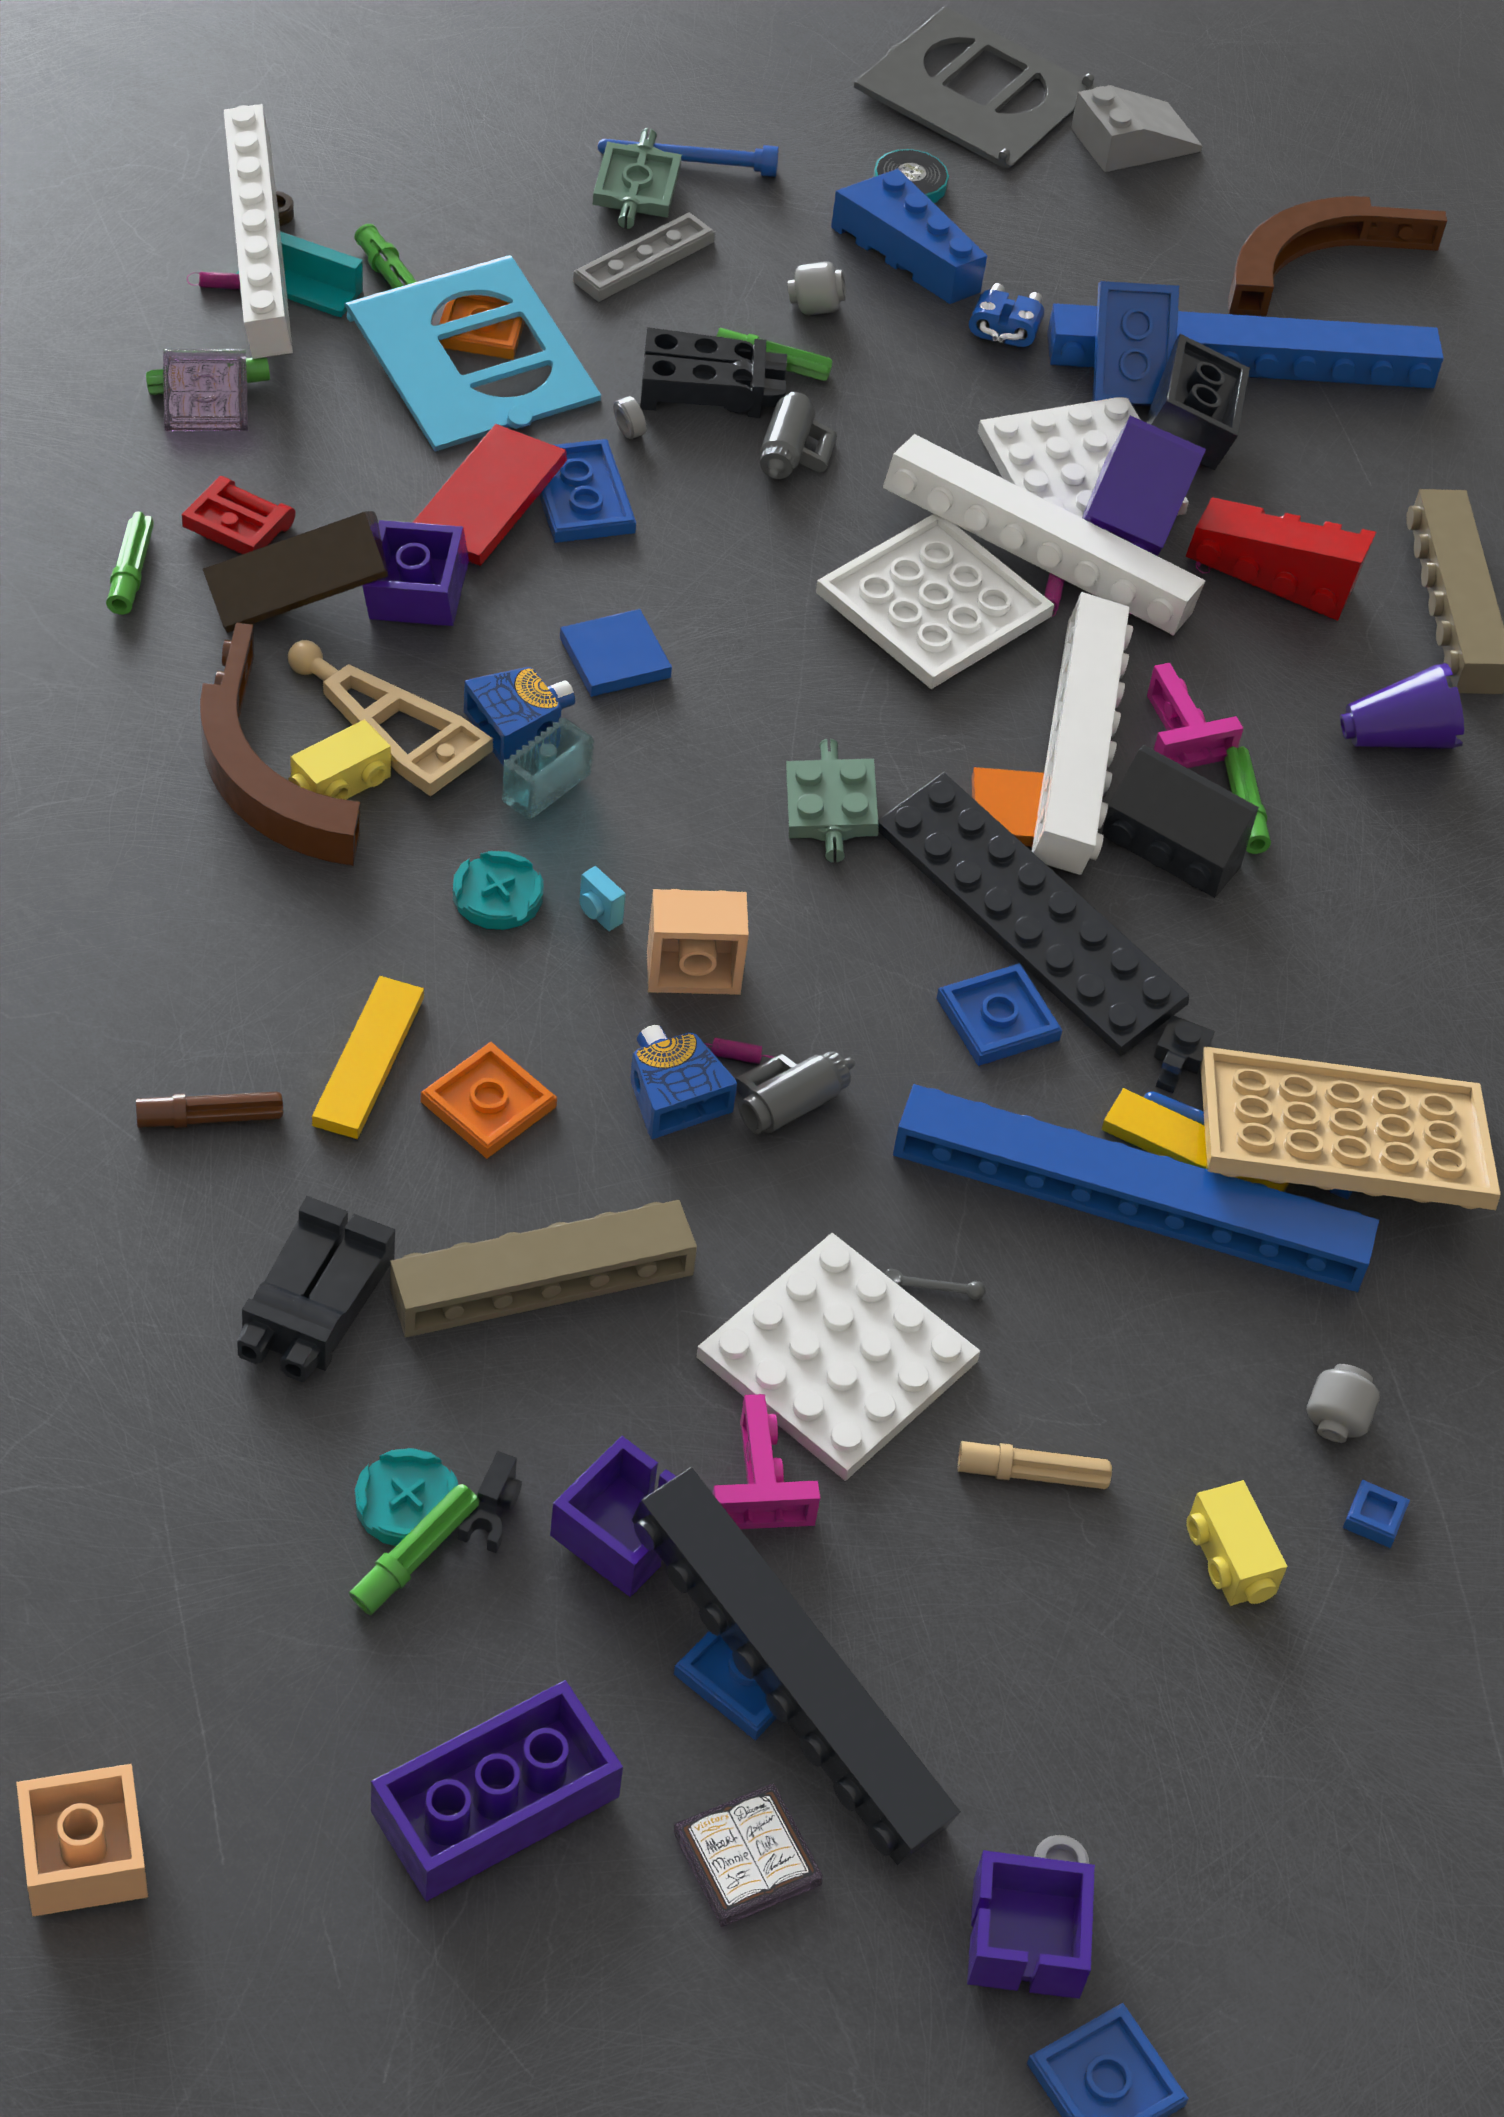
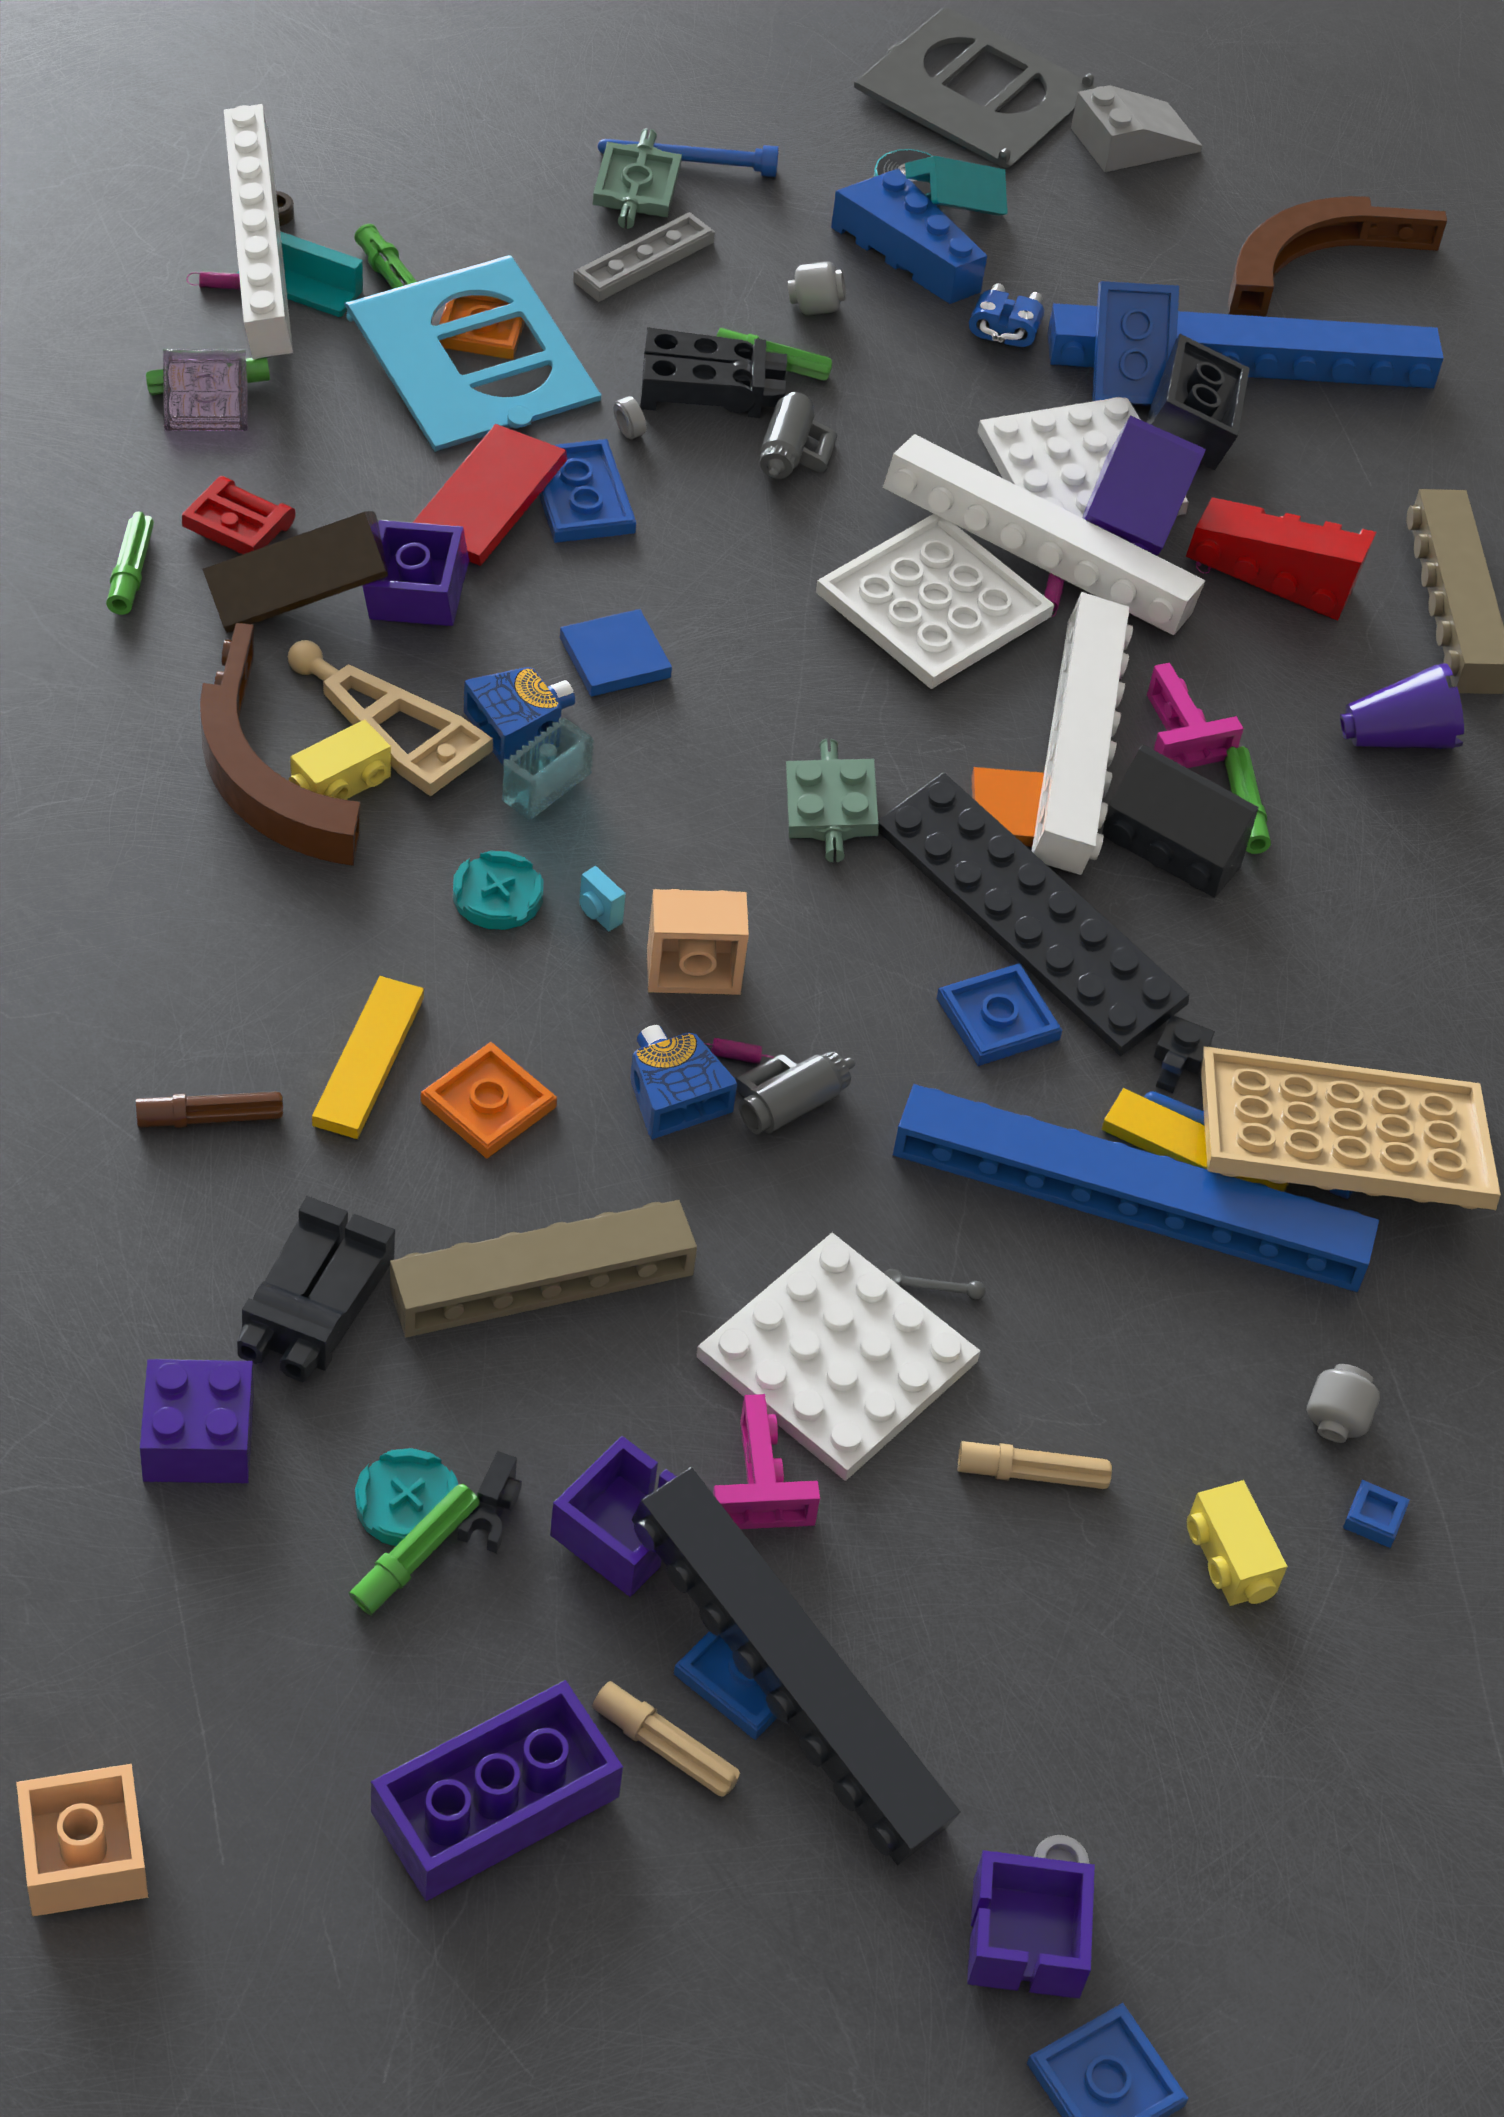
tile [673,1783,823,1927] -> none
none -> dark purple brick [140,1359,254,1483]
none -> tan axle [592,1681,740,1797]
none -> teal panel [905,156,1008,216]

